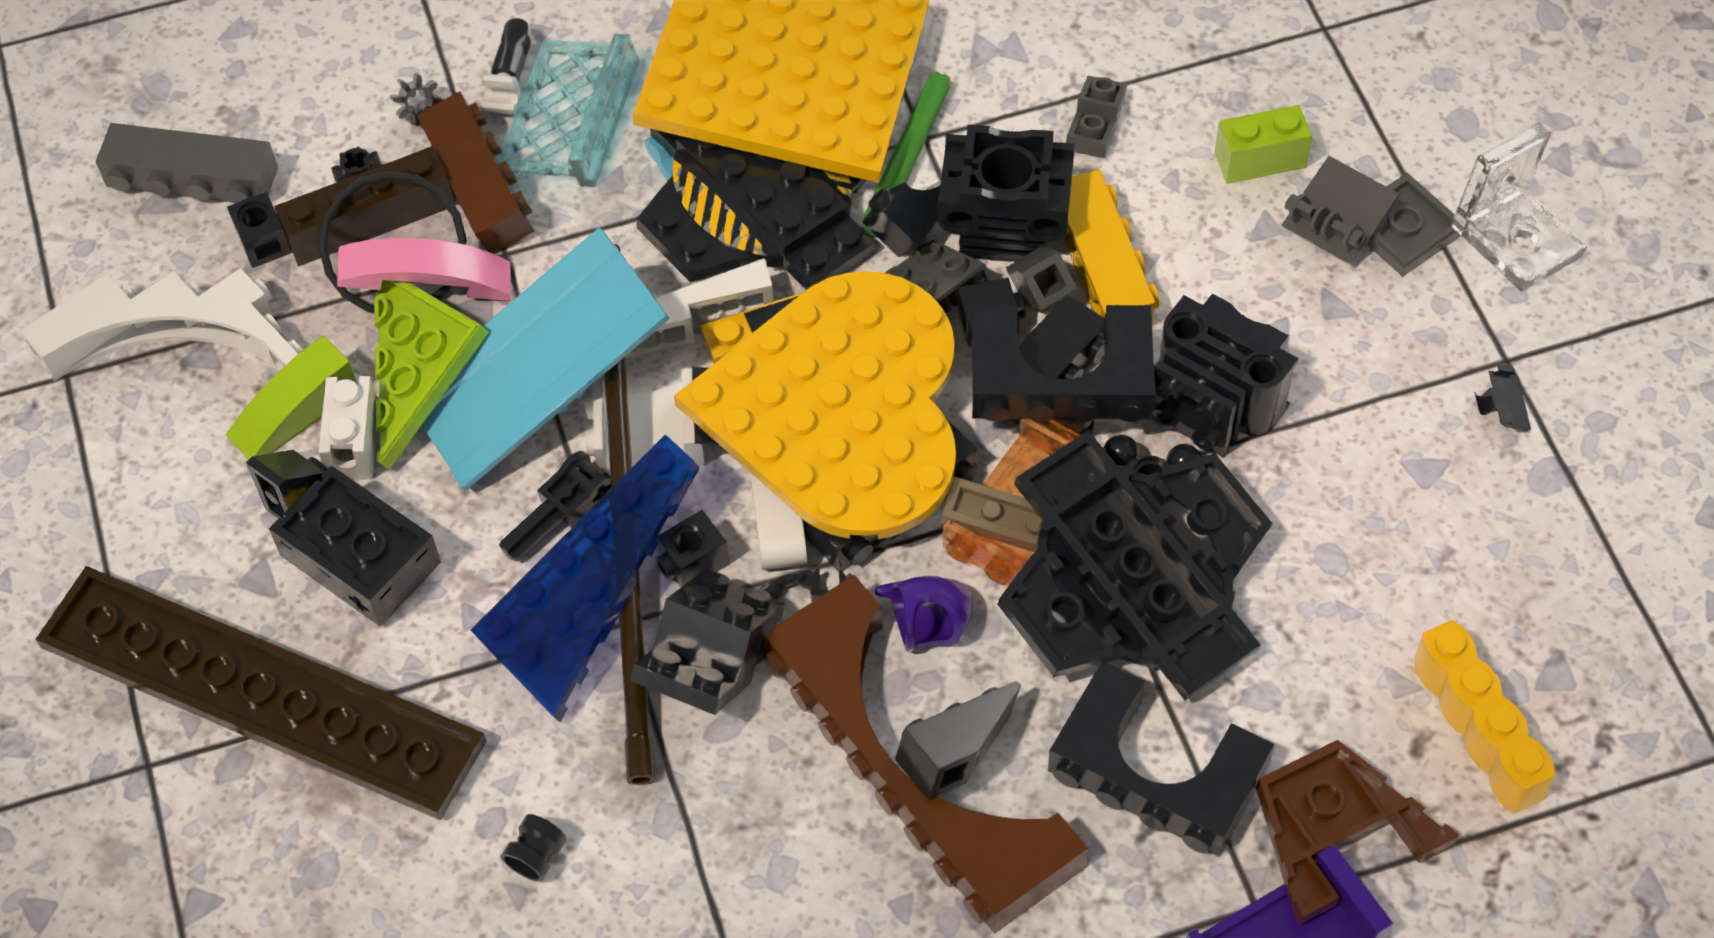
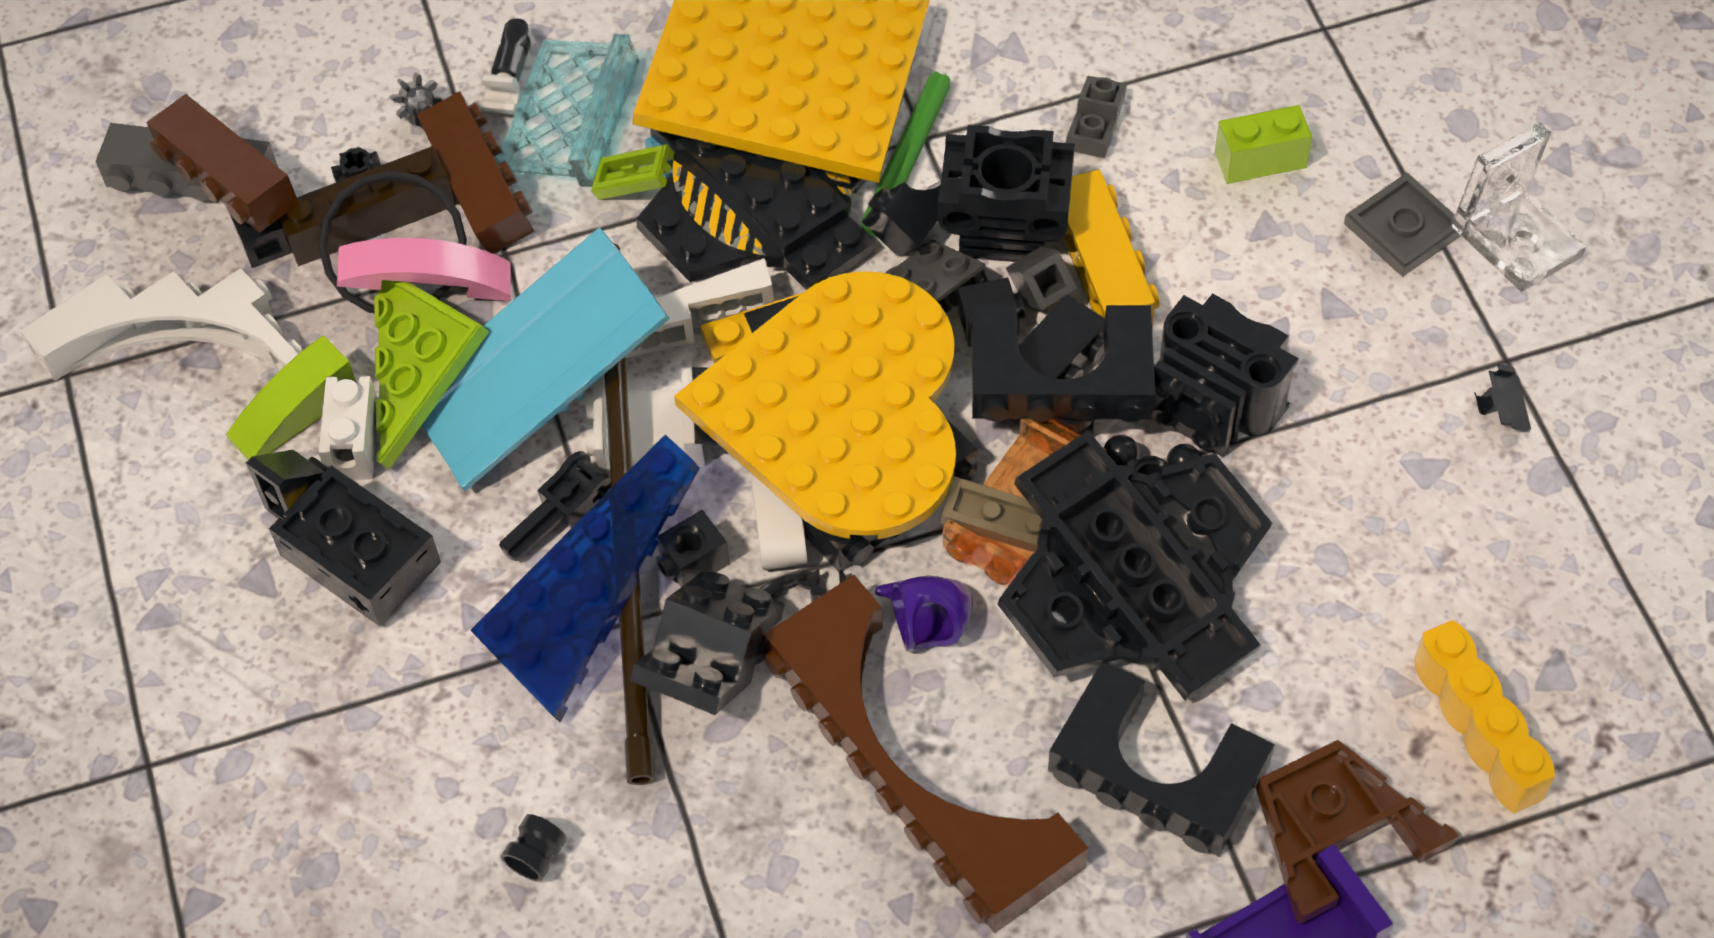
dark brown plate [35,566,487,821] -> none
slope [895,681,1021,800] -> none
dark grey hinge [1282,155,1400,265] -> none
none -> reddish brown brick [146,94,299,233]
none -> lime tile [591,144,675,200]

